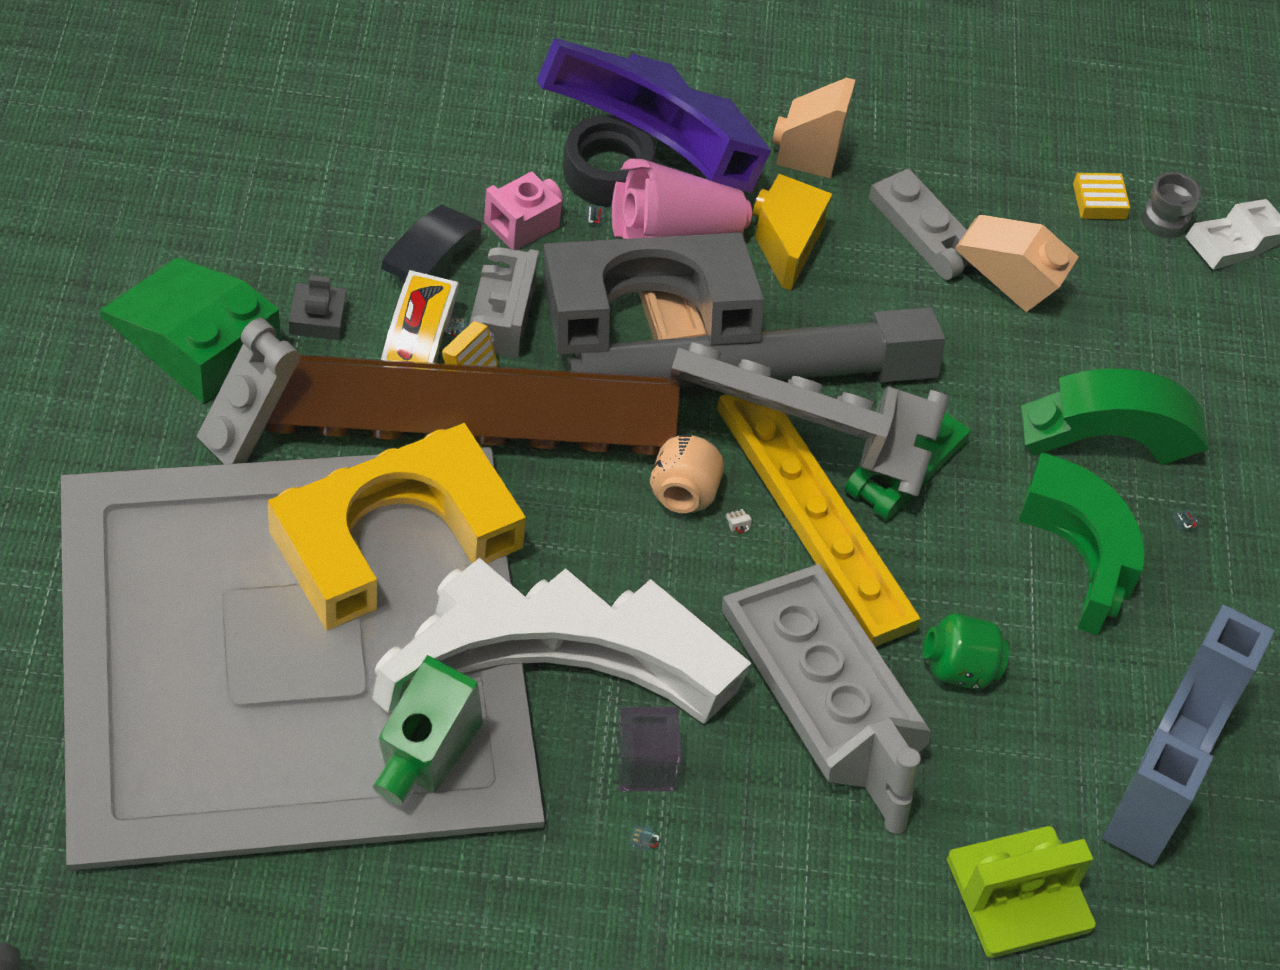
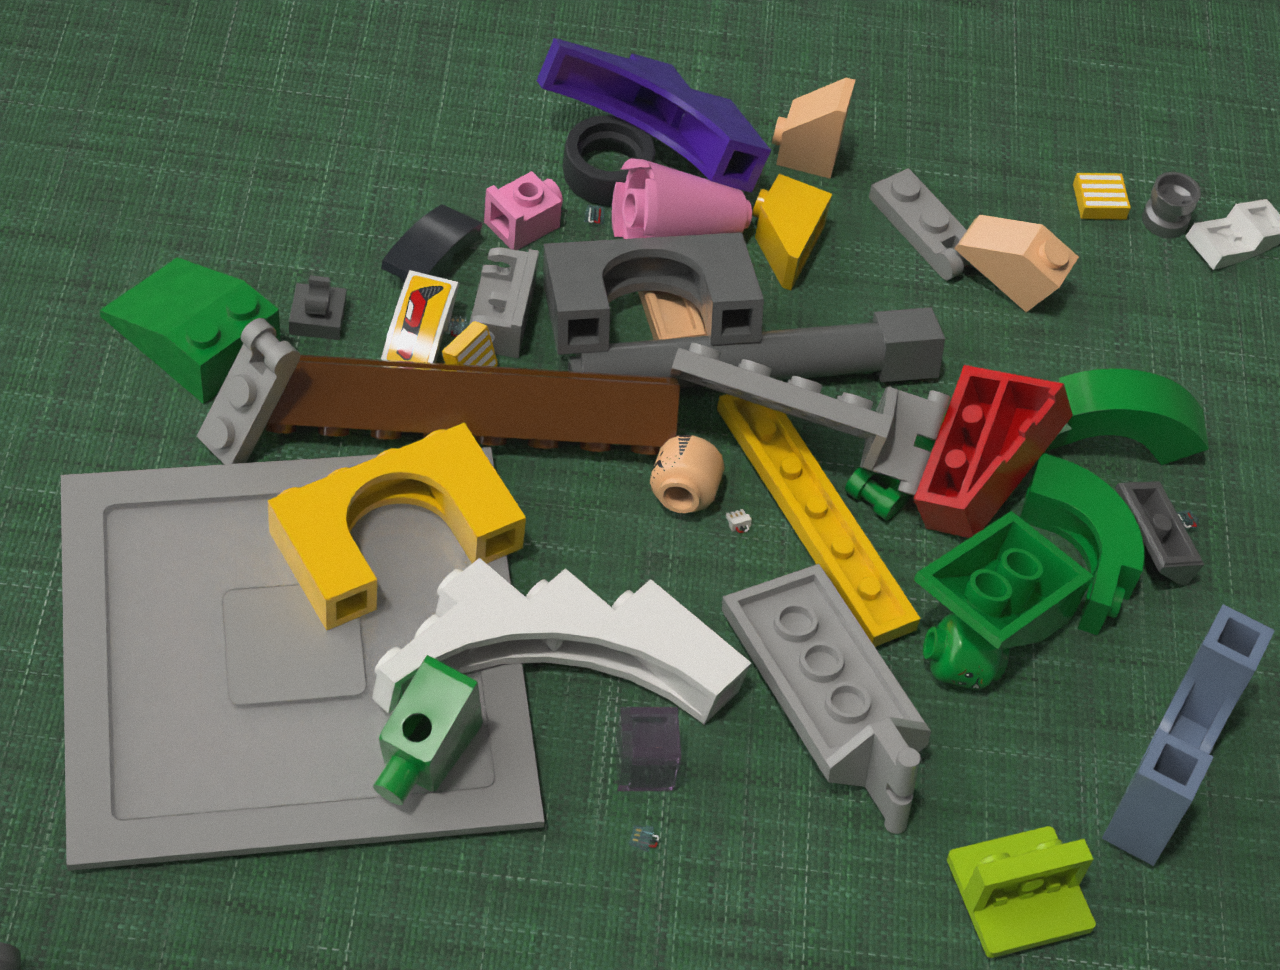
none -> red wedge [914,365,1073,538]
none -> green slope [914,511,1094,650]
none -> flat silver slope [1115,481,1204,585]

